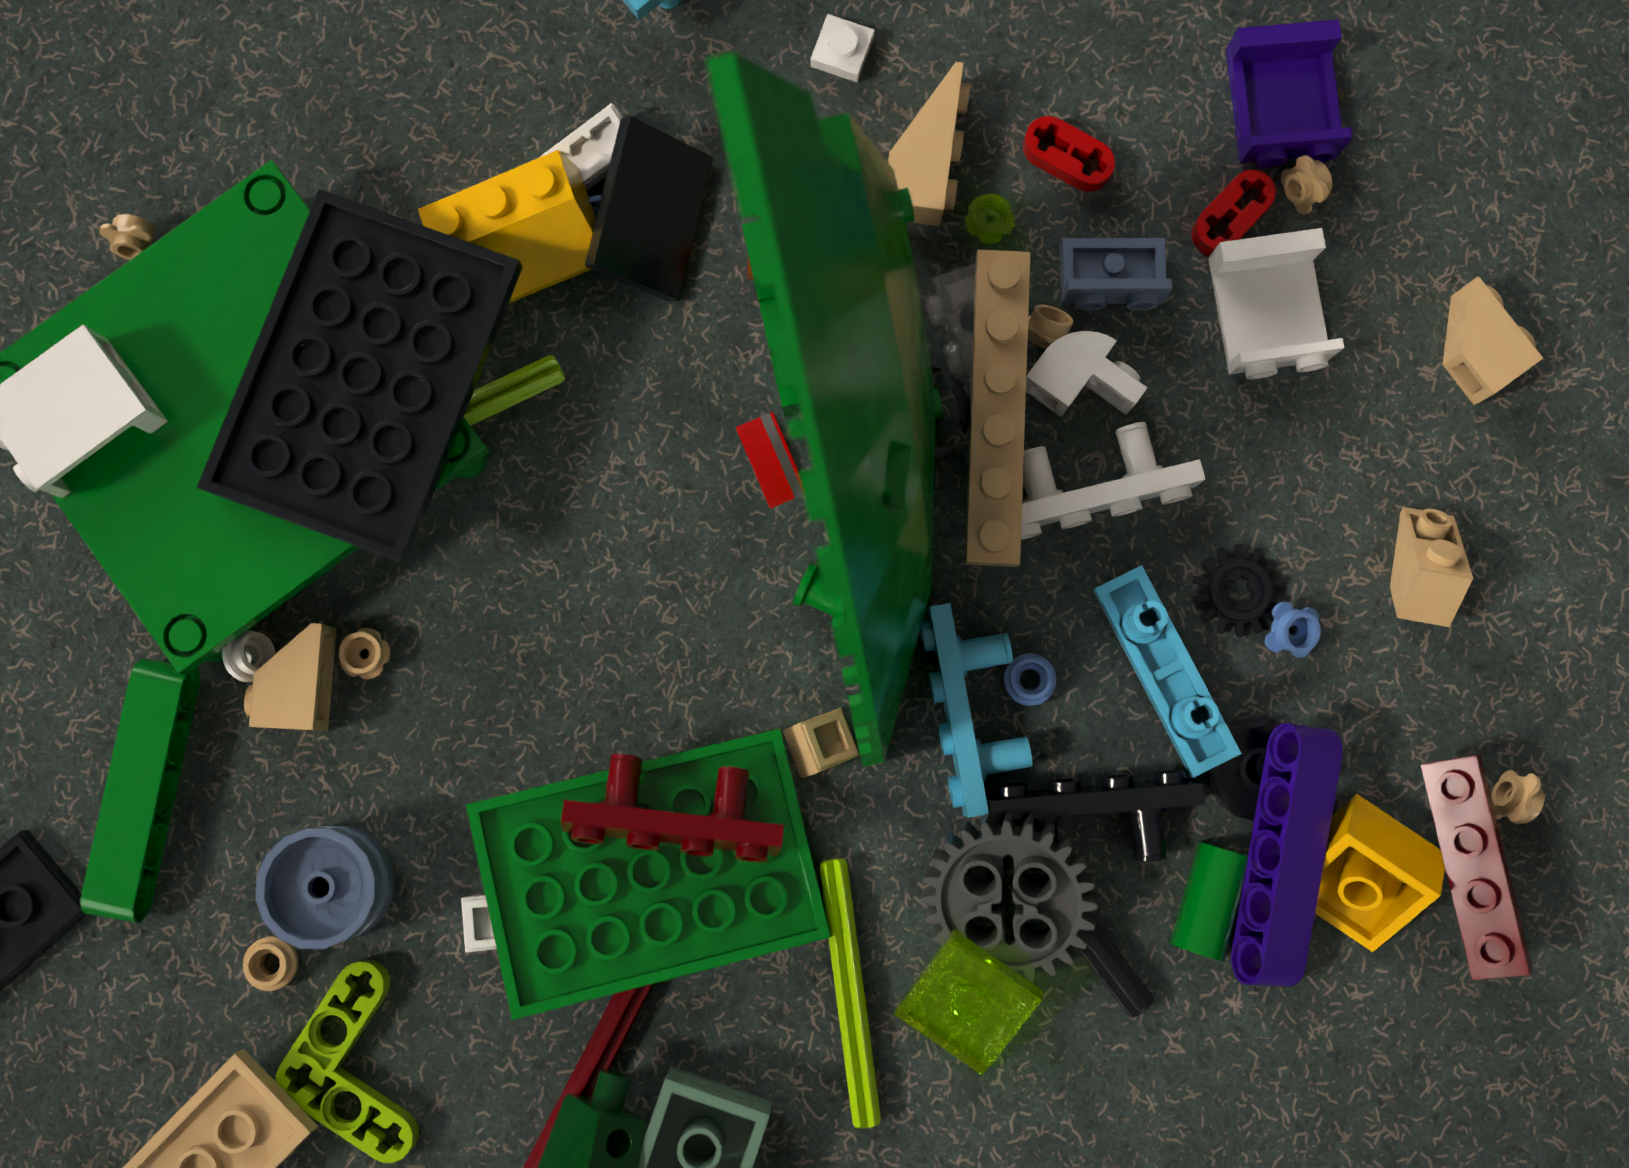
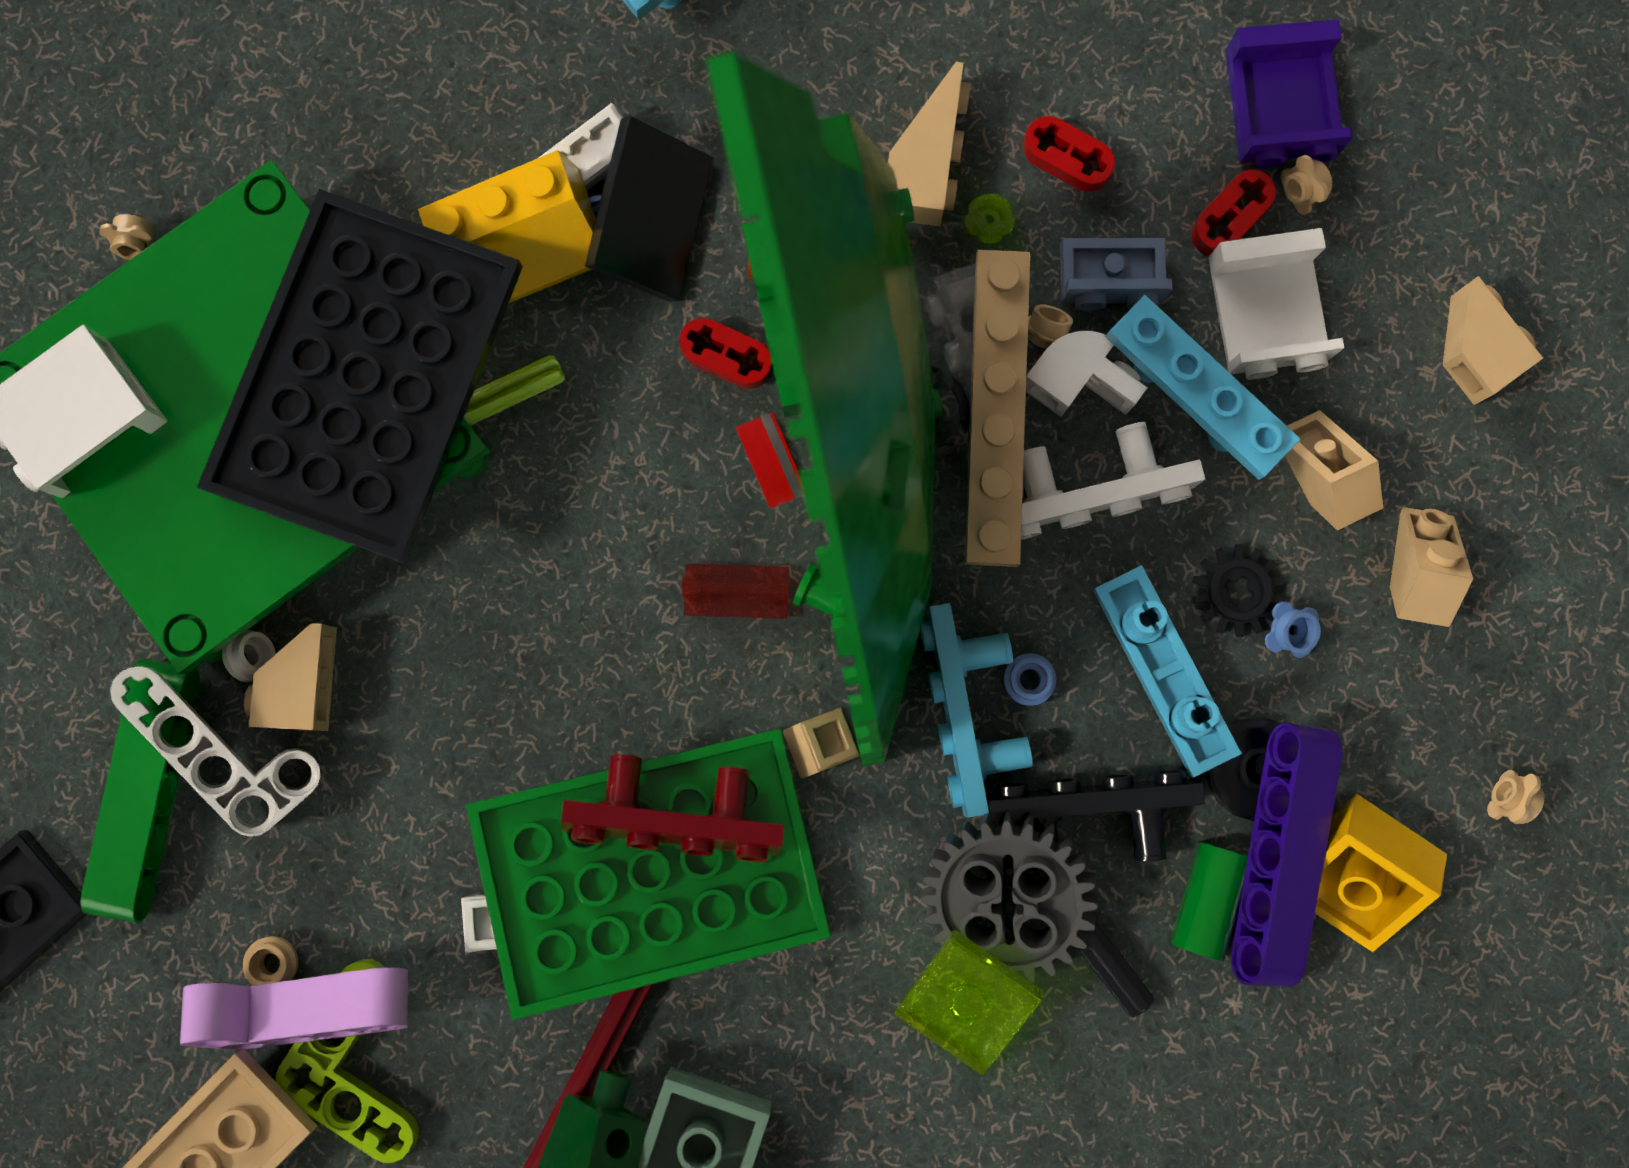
sand blue wheel [255,826,395,949] -> none
tan plate [339,628,391,680] -> none
white plate [811,14,874,82] -> none
lime axle [819,858,881,1128] -> none
plate [1421,754,1533,980] -> none
none -> white beam [110,666,321,837]
none -> lavender beam [180,968,408,1050]
none -> red beam [679,318,772,389]
none -> clear red hinge [682,564,789,619]
none -> medium azure plate [1105,295,1300,480]
none -> tan slope [1285,410,1384,531]

